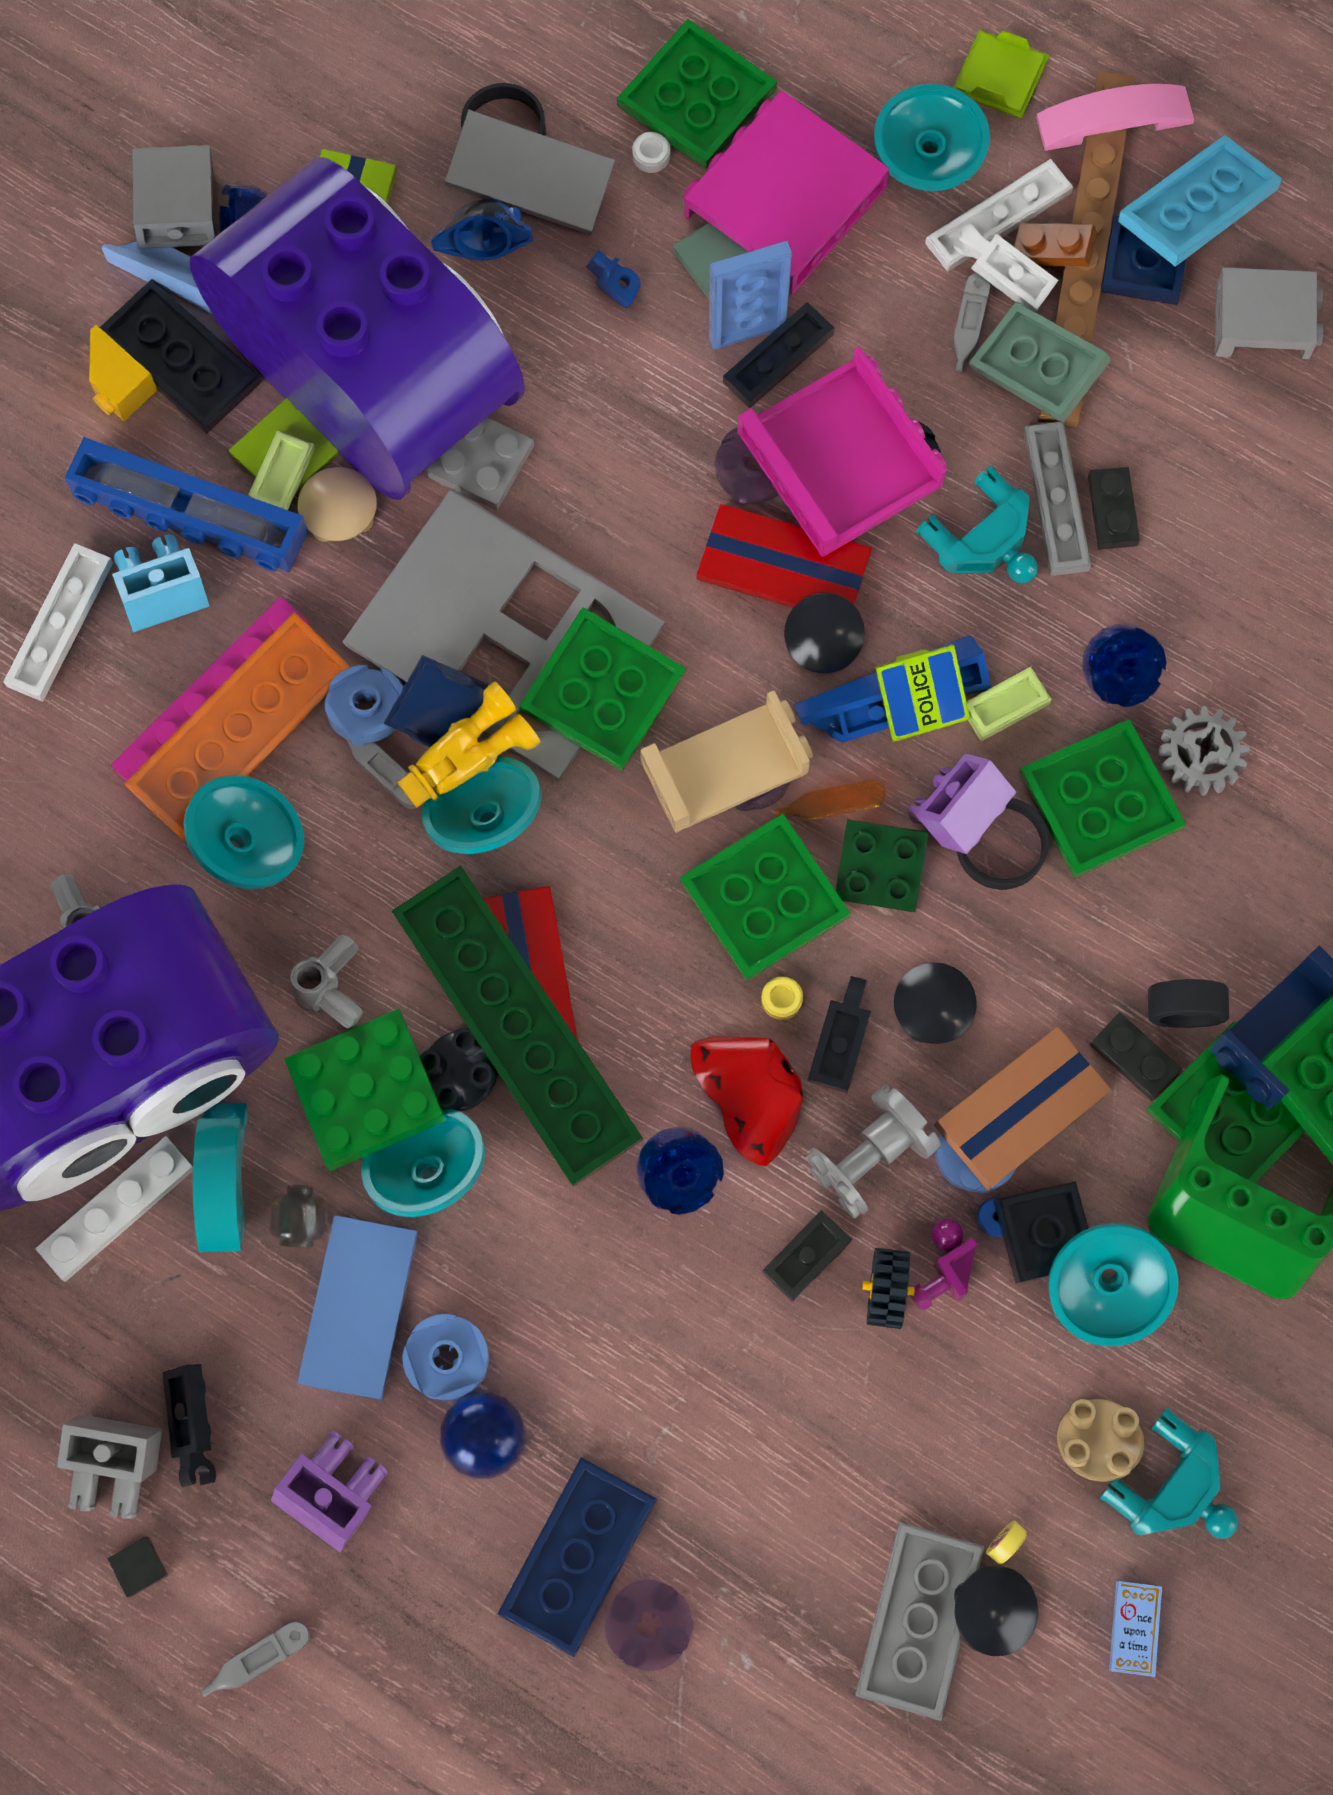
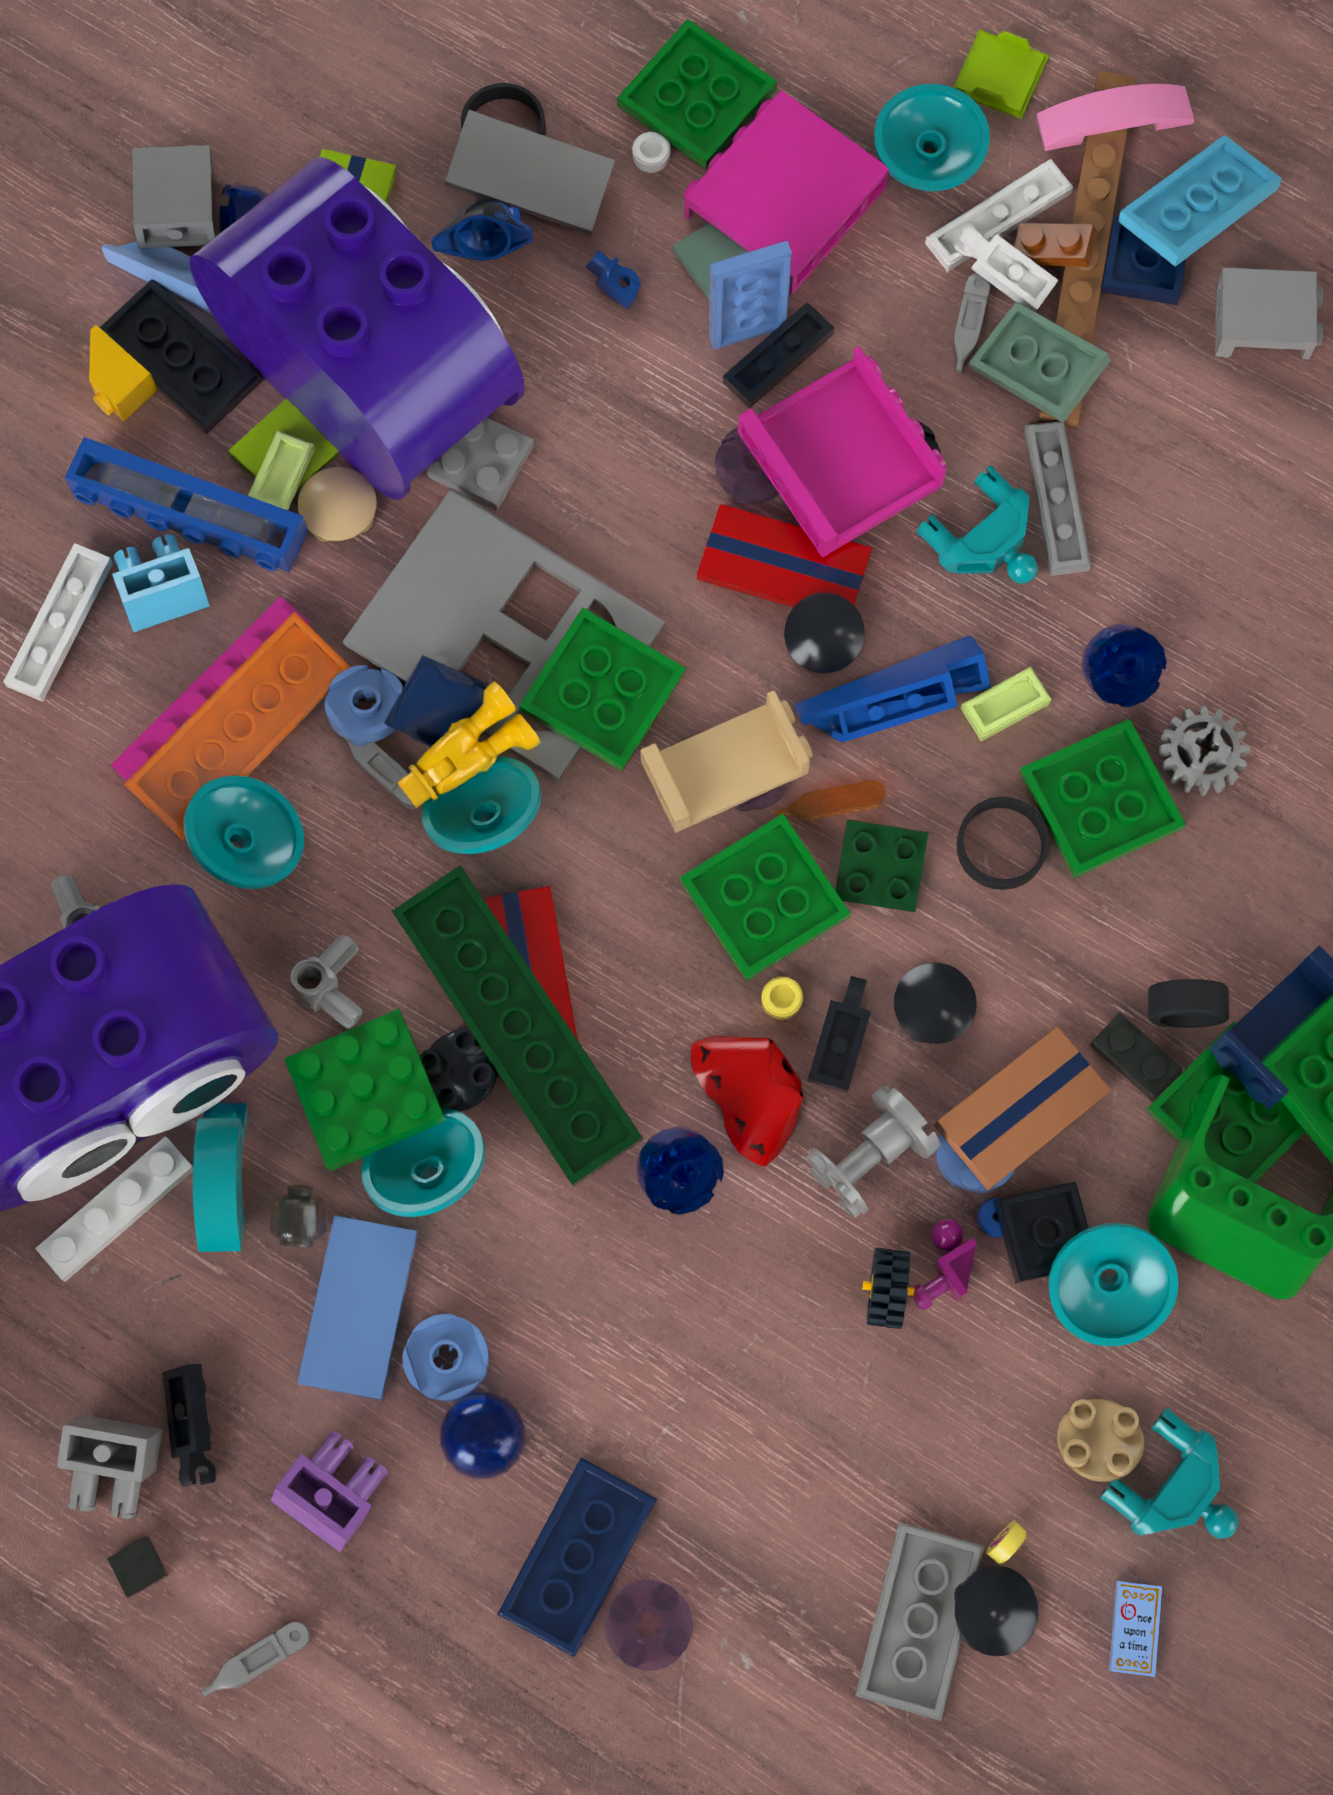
pearl dark grey plate [762,1210,852,1302] -> none
piece [875,644,970,742] -> none
medium lavender brick [908,753,1016,854] -> none
pearl dark grey plate [1088,467,1140,550] -> none

